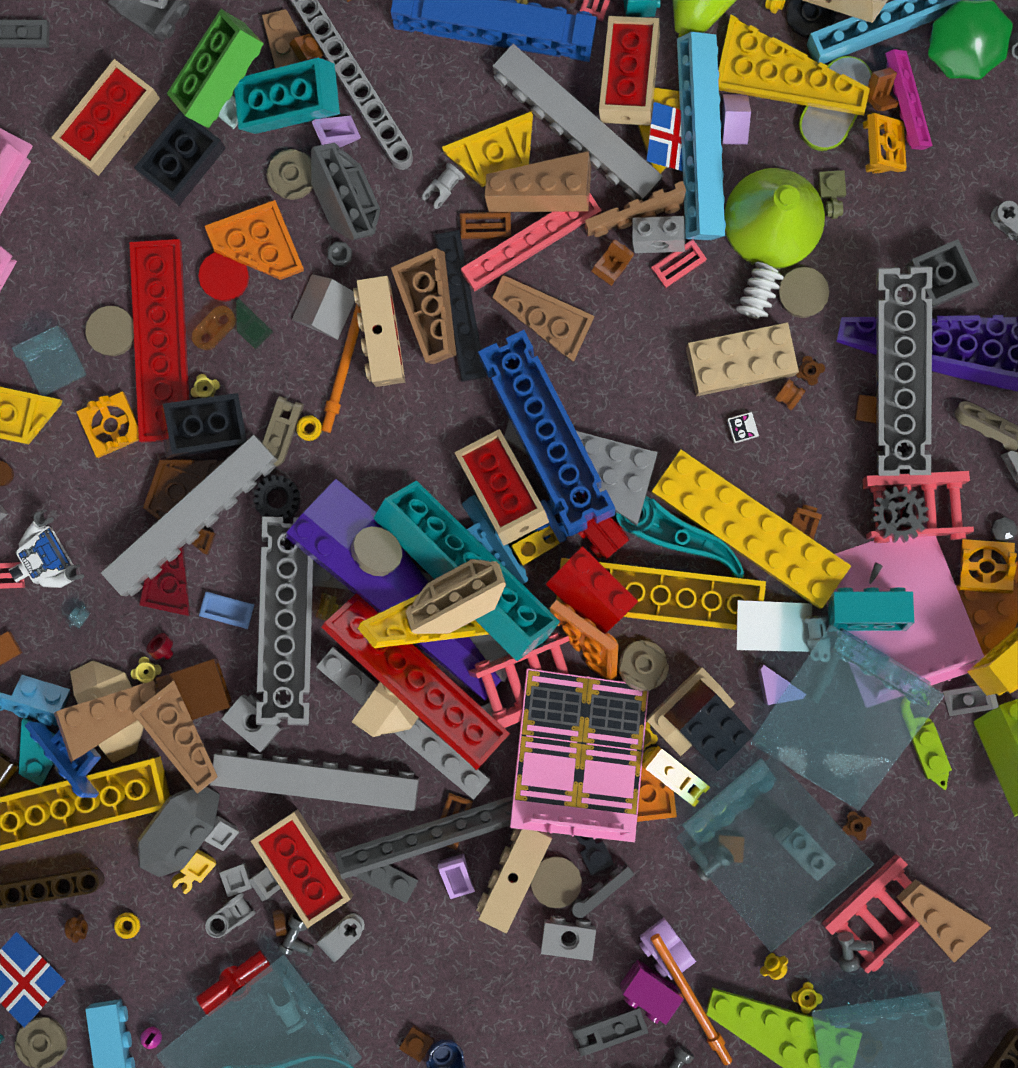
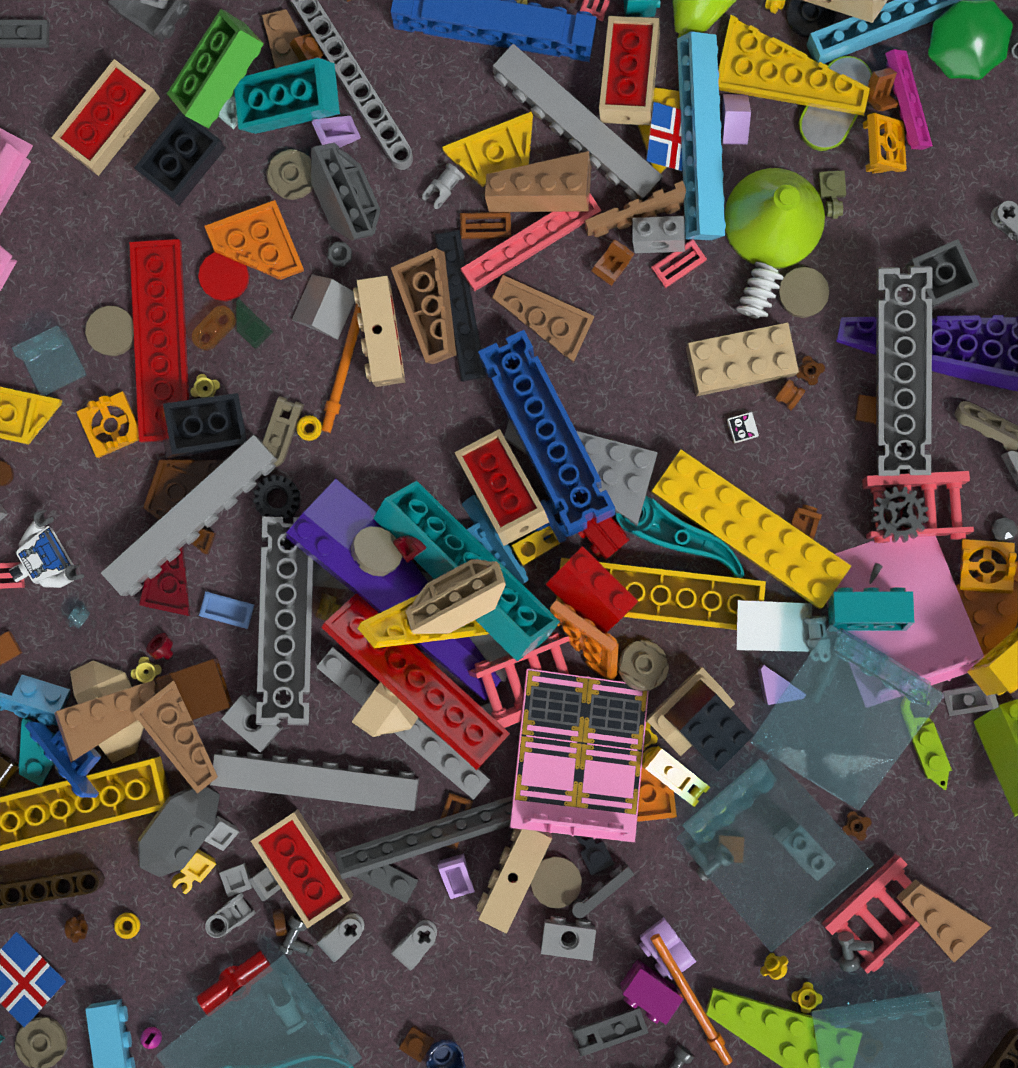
none -> light grey piece [391,920,437,971]
none -> dark red tile [392,535,427,563]

